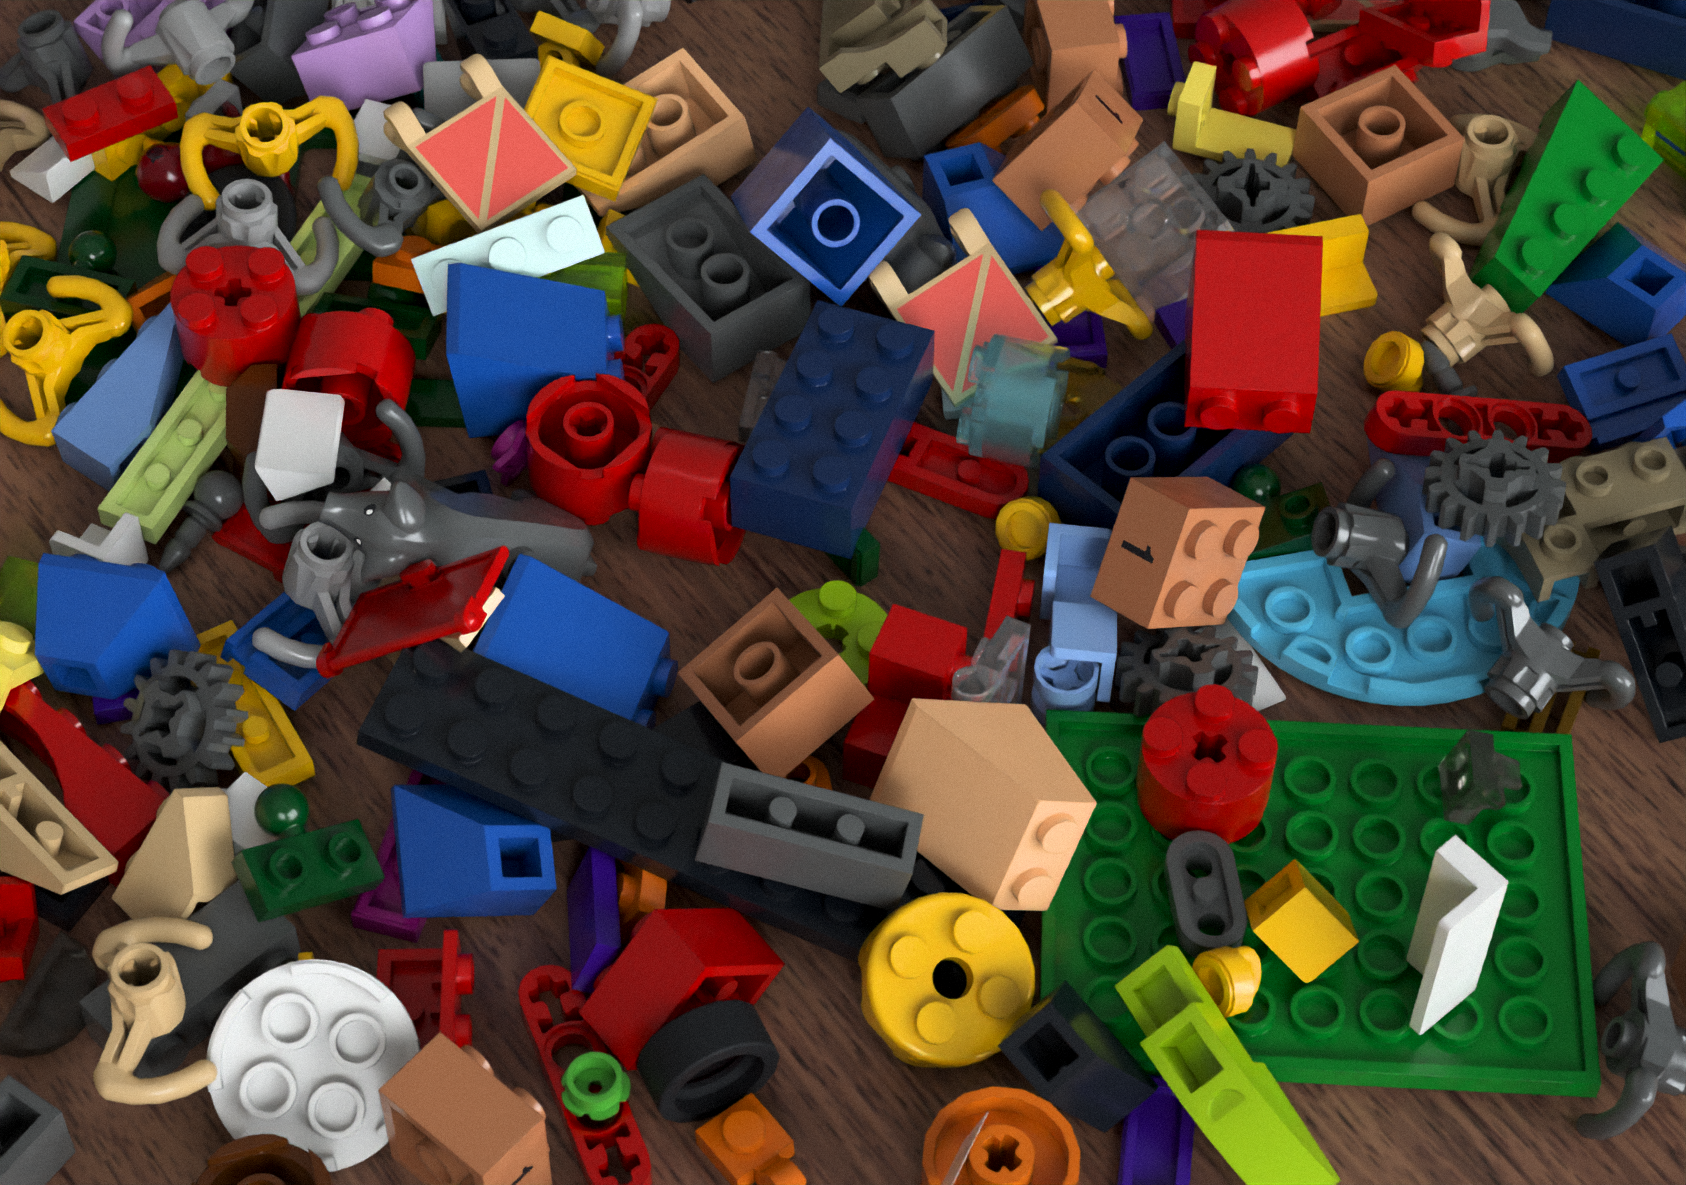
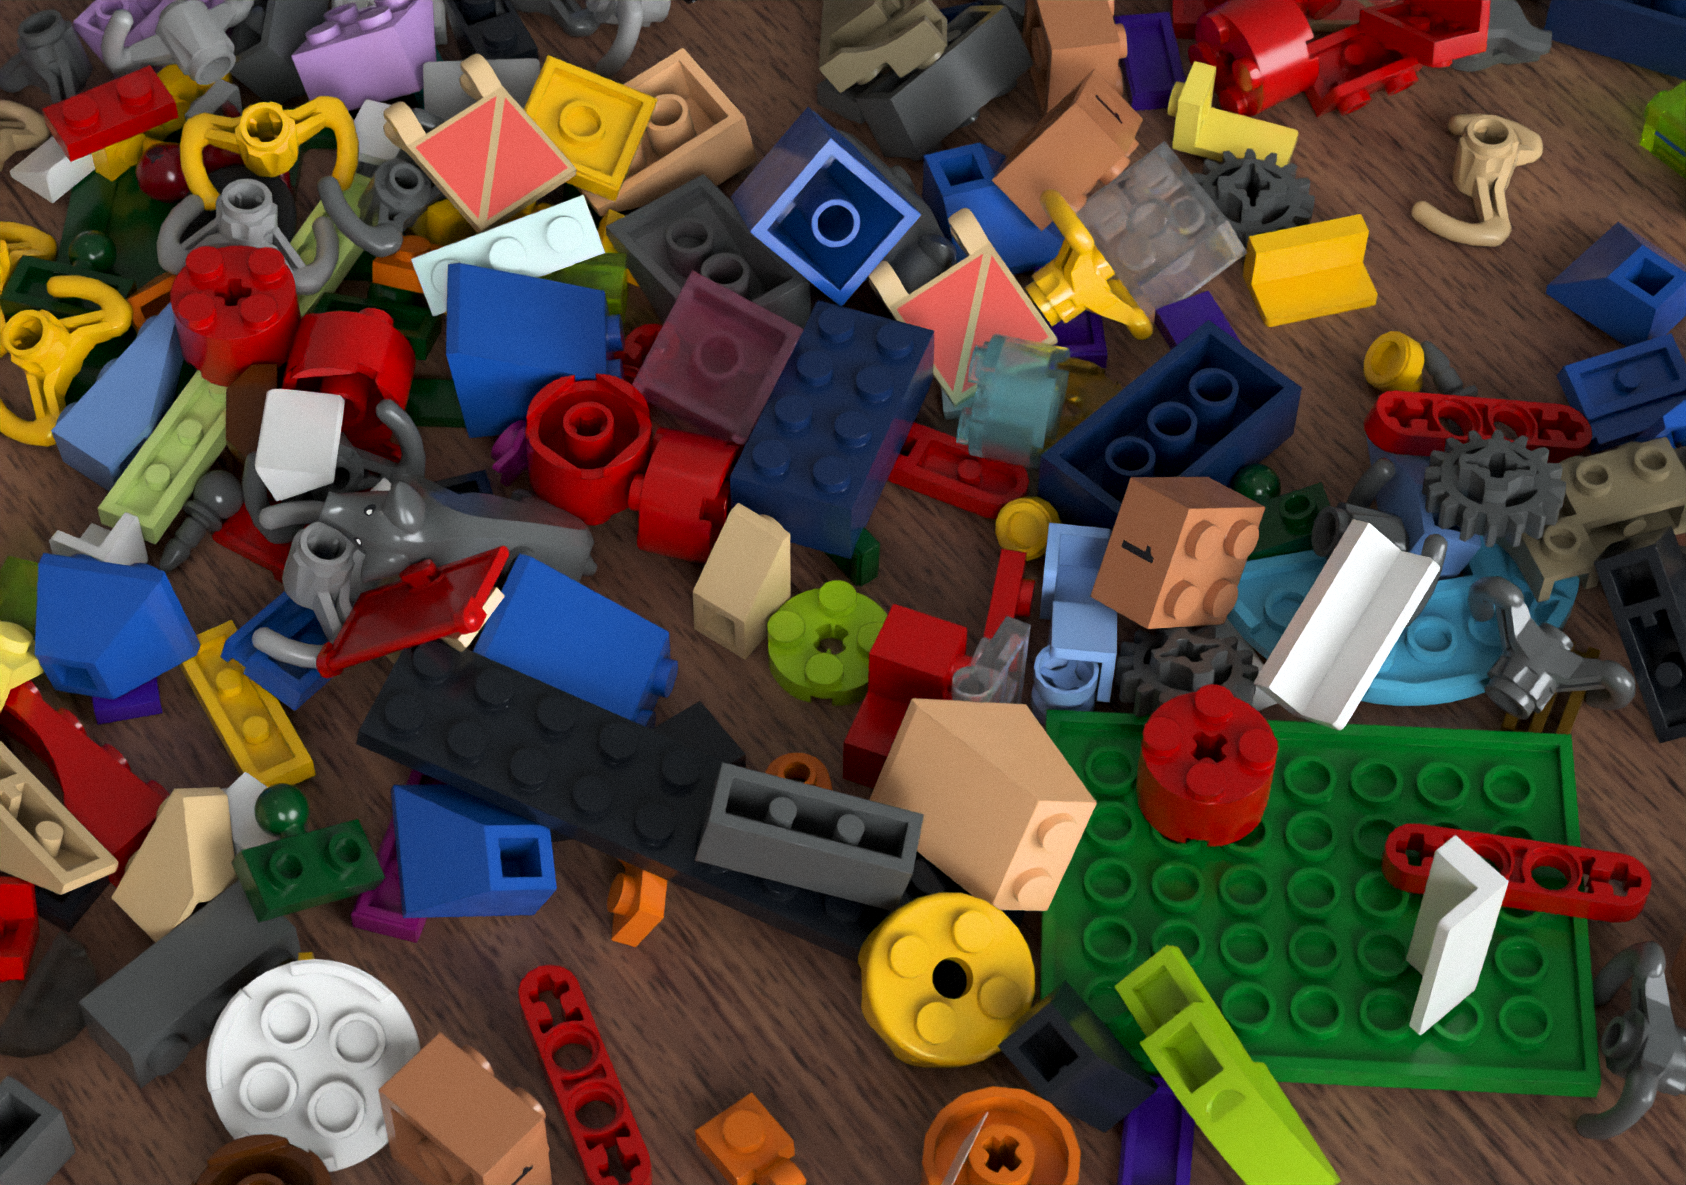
tan piece [92,916,217,1105] -> none
dark grey gear [120,649,248,793] -> none
red bracket [377,929,475,1050] -> none
yellow tile [529,10,605,72] -> none
bright green plate [561,1052,631,1120] -> none
dark purple tile [567,846,621,993] -> none
red brick [579,908,785,1071] -> none
black tyre [637,999,780,1123] -> none
nougat brick [677,587,874,778] -> none
orange plate [945,84,1045,153] -> none
dark grey plate [1164,830,1247,958] -> none
red slope [1184,230,1323,434] -> none
yellow tile [1192,946,1262,1018] -> none
yellow panel [1244,859,1359,983] -> none
nougat brick [1292,65,1465,226] -> none
tan piece [1420,232,1554,377] -> none
clear smoke tile [1439,729,1522,825] -> none
green wedge [1468,79,1664,314] -> none
none -> clear pink brick [632,270,804,444]
none -> tan slope [693,503,791,660]
none -> white panel [1253,519,1440,730]
none -> red beam [1381,824,1652,923]

